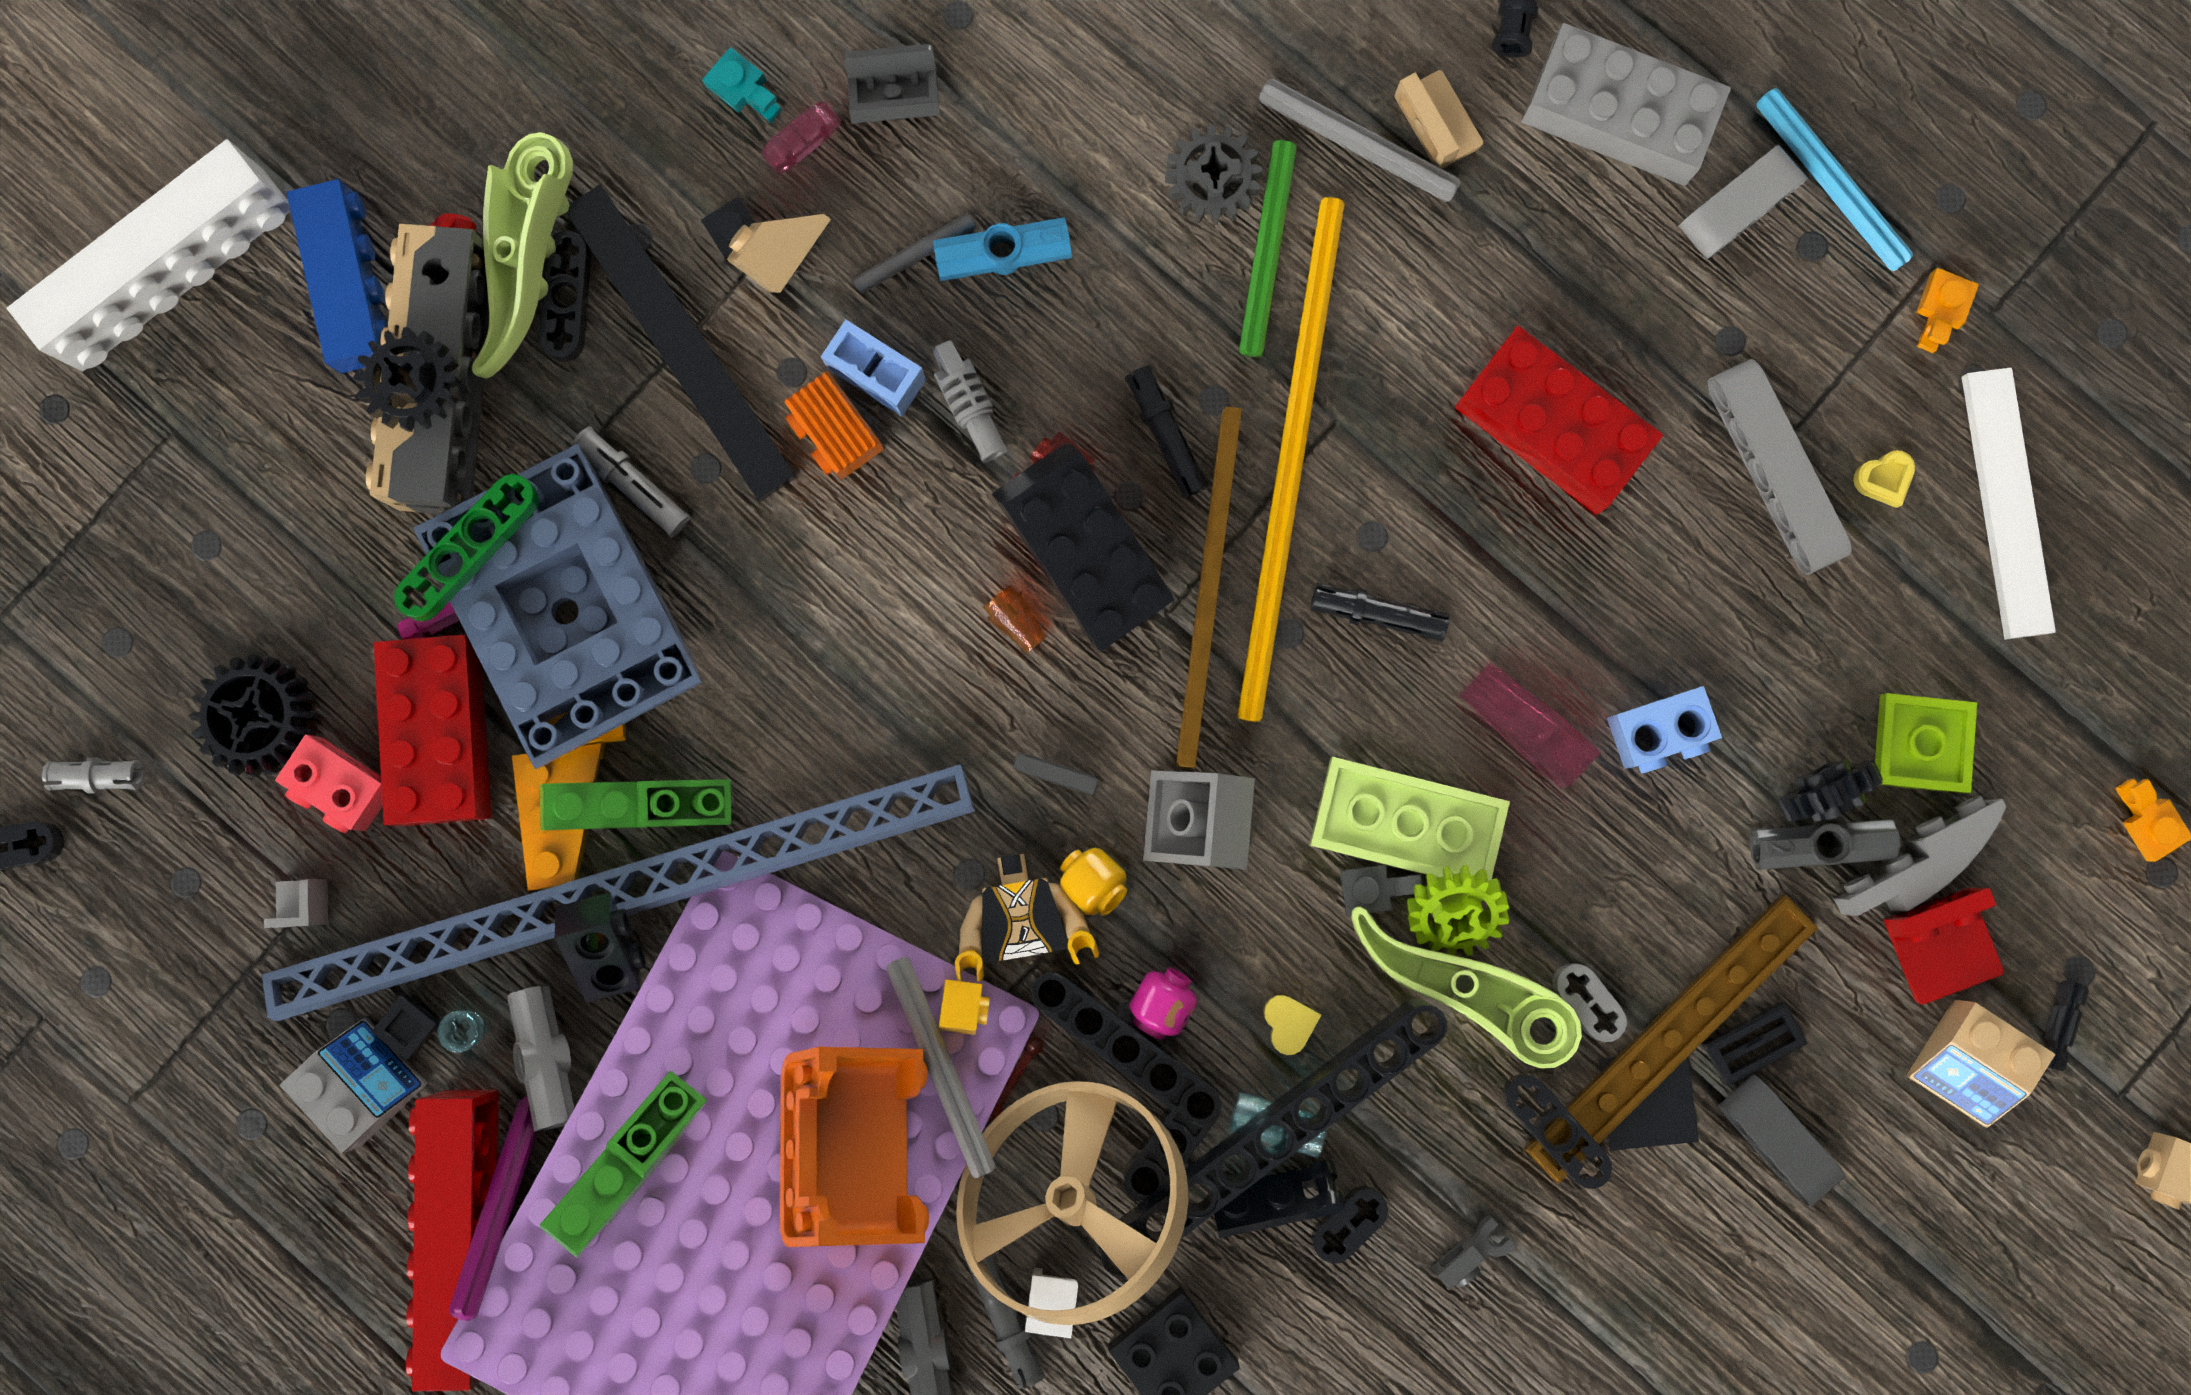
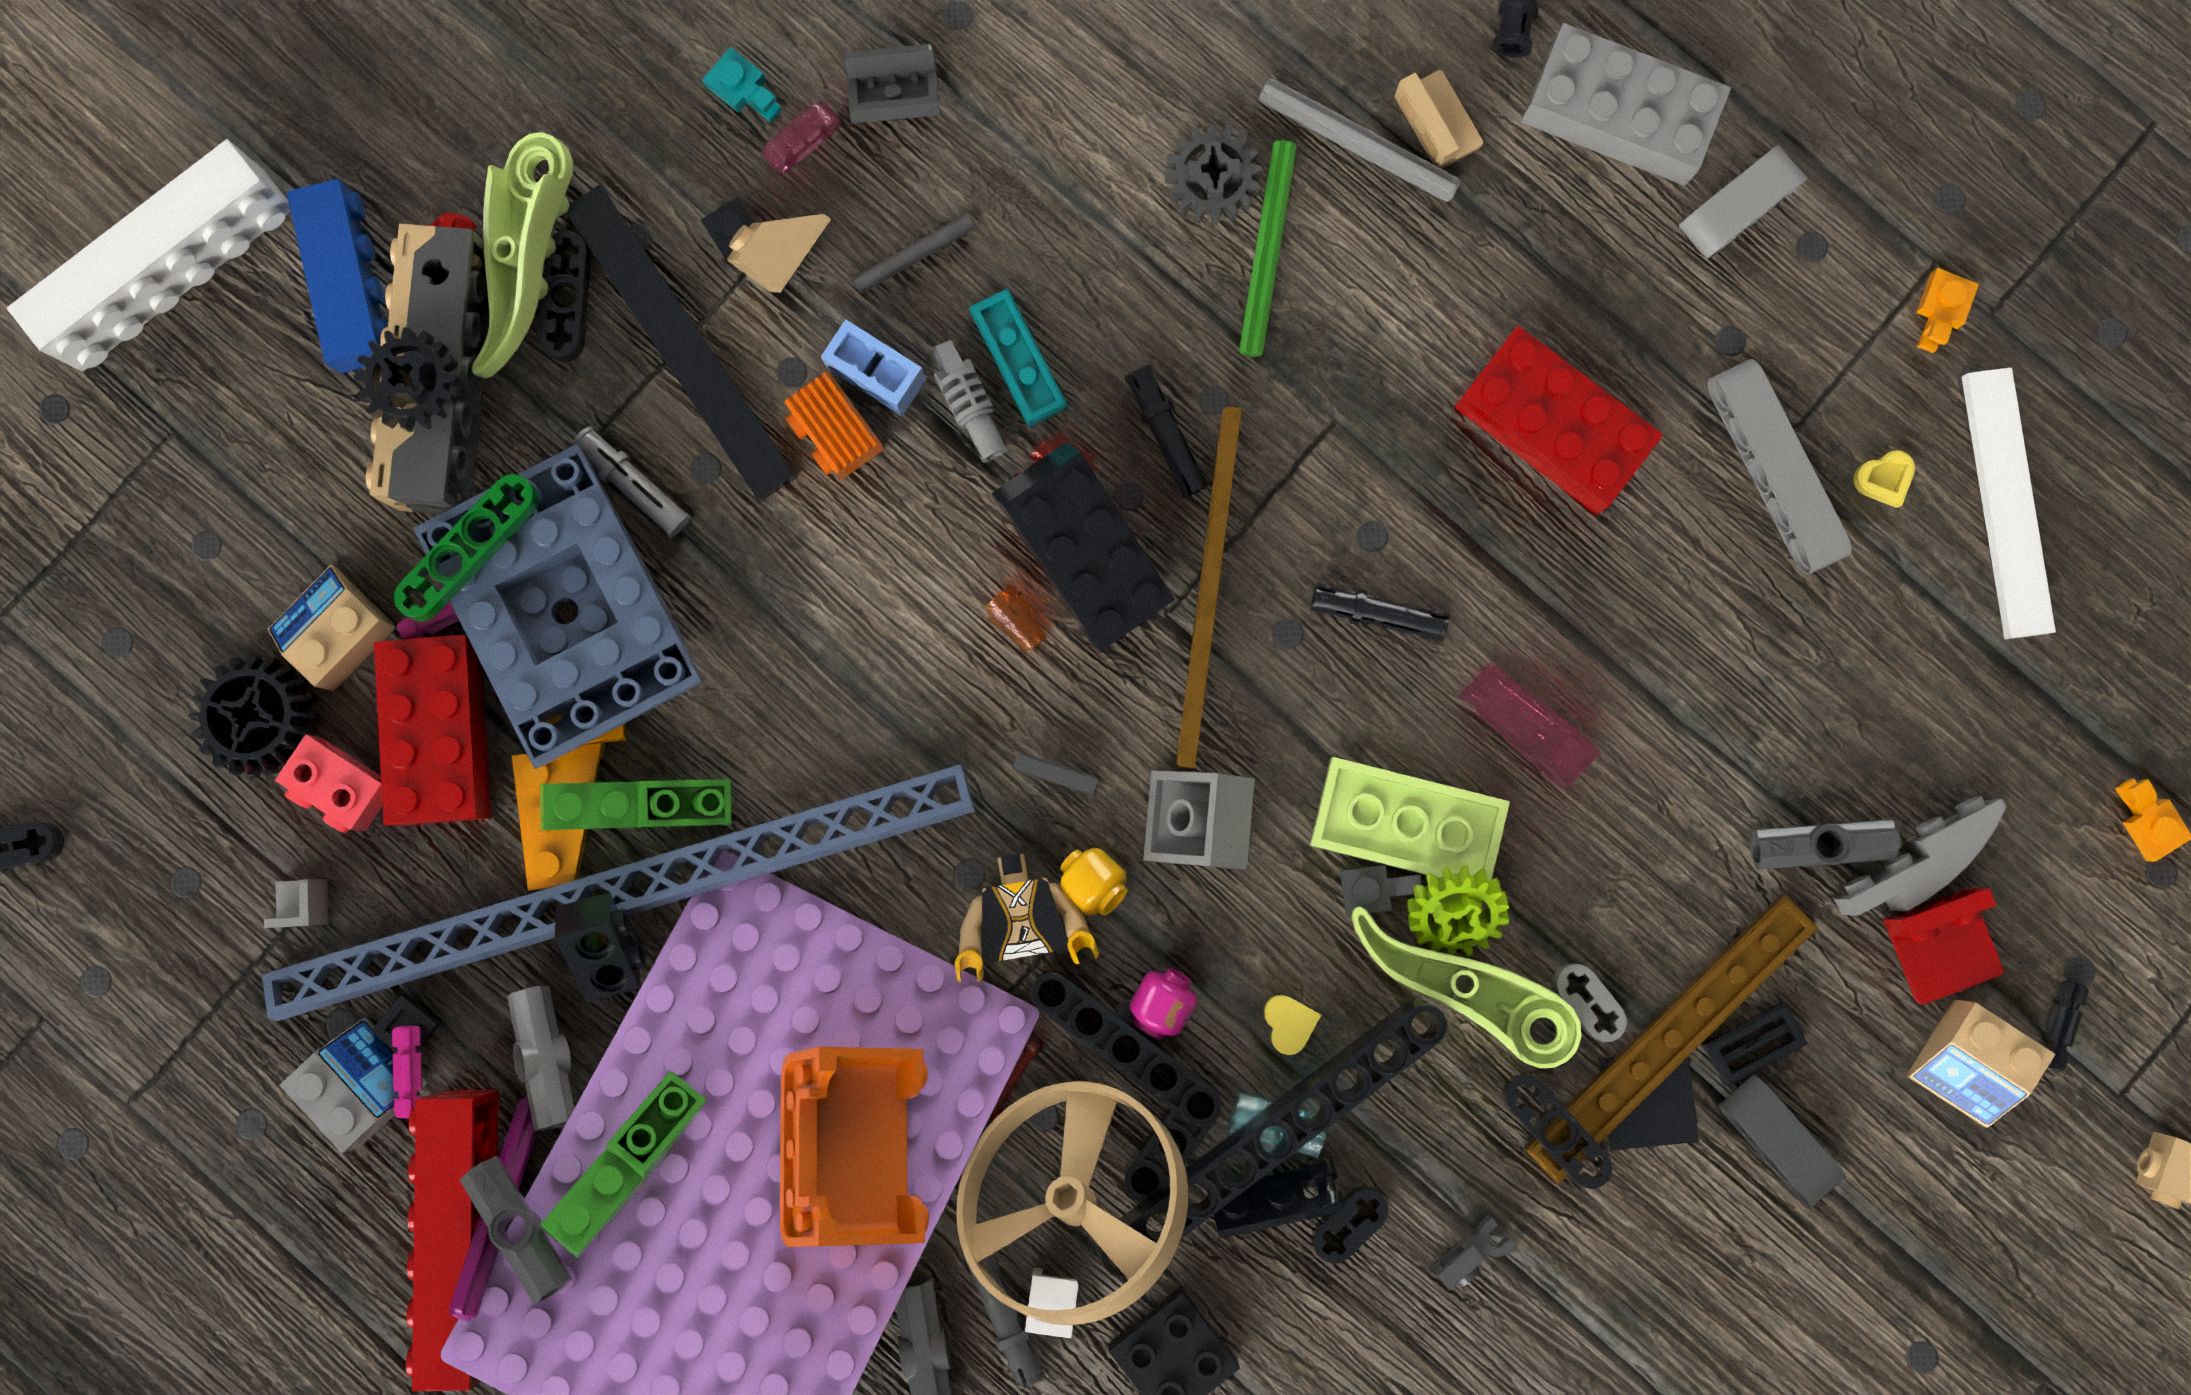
light grey pin [42,757,145,793] -> none
clear light blue bush [437,1010,485,1053] -> none
light grey axle [887,957,995,1178] -> none
dark azure piece [933,217,1072,281] -> none
yellow plate [939,979,990,1035] -> none
yellow axle [1238,197,1345,722] -> none
light blue brick [1607,686,1722,774] -> none
medium azure axle [1756,88,1913,271] -> none
black gear [1778,759,1883,822] -> none
lime plate [1875,693,1977,794] -> none
none -> tan slope [268,565,397,691]
none -> dark pink axle [392,1025,423,1118]
none -> dark grey piece [459,1156,573,1304]
none -> teal tile [968,288,1068,429]

